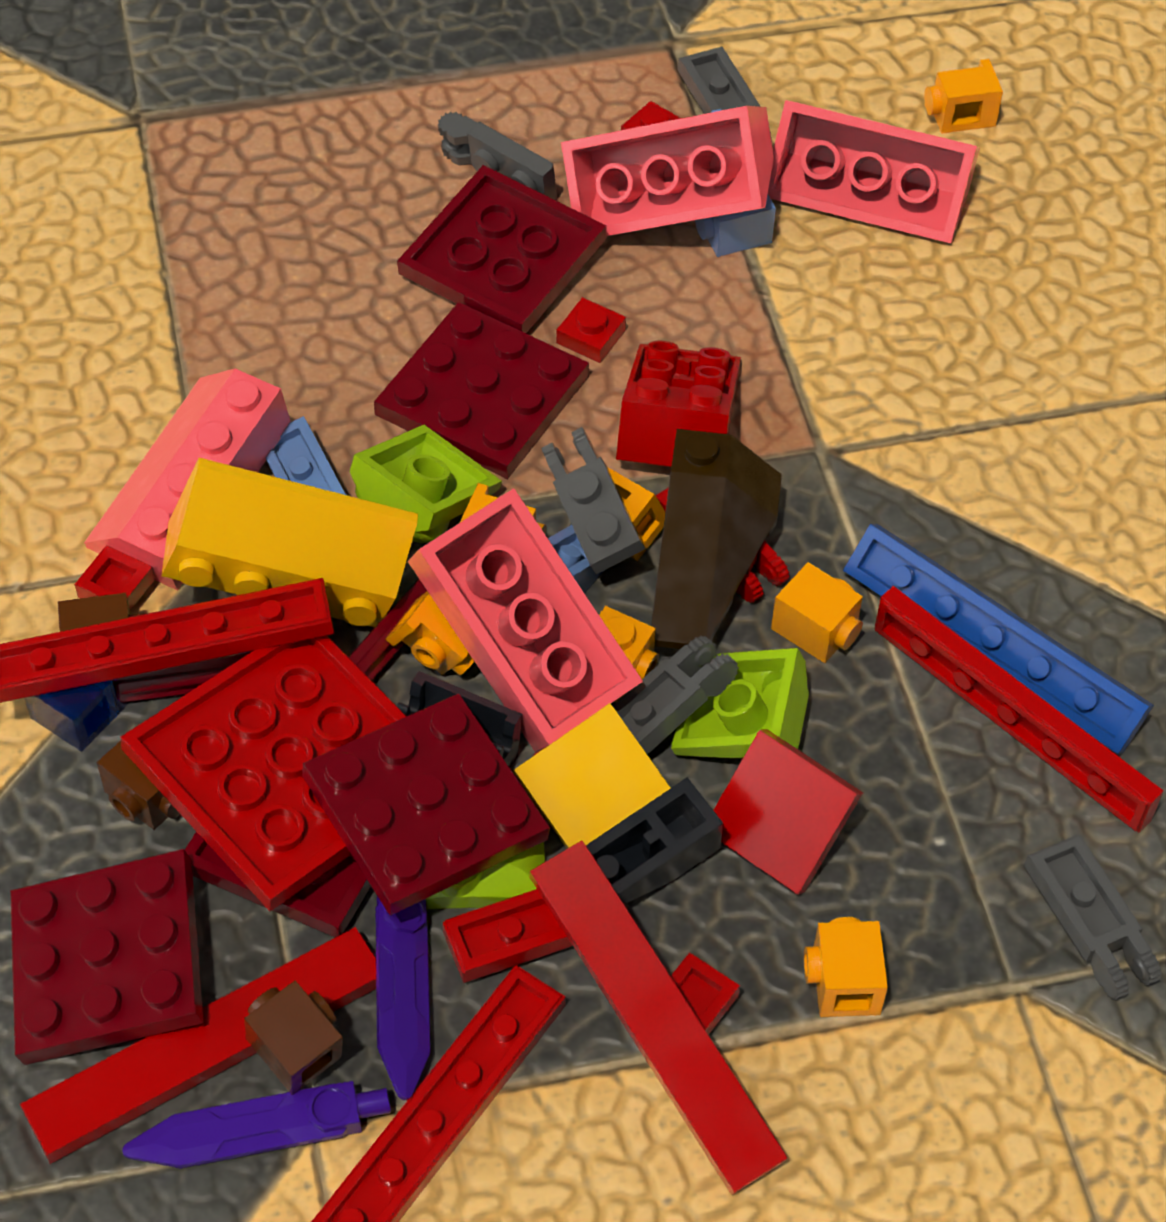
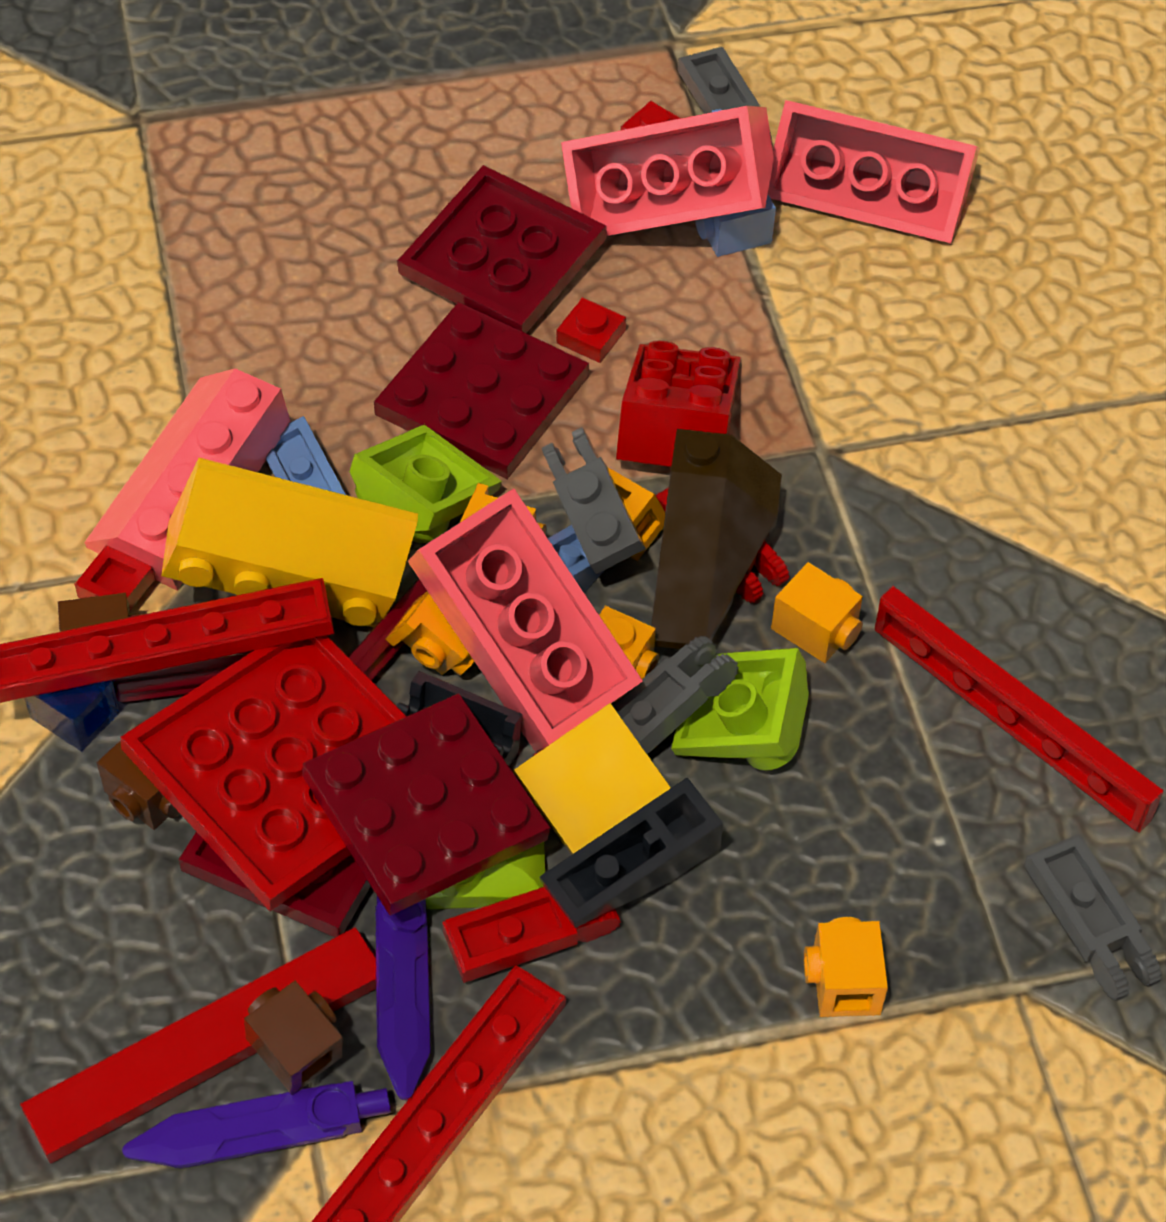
dark red plate [10,849,204,1065] -> none
dark grey hinge [437,112,557,200] -> none
red tile [529,840,788,1195] -> none
red plate [670,952,740,1035] -> none
red tile [714,729,863,894] -> none
blue plate [843,524,1154,754] -> none
light orange brick [924,59,1003,134] -> none

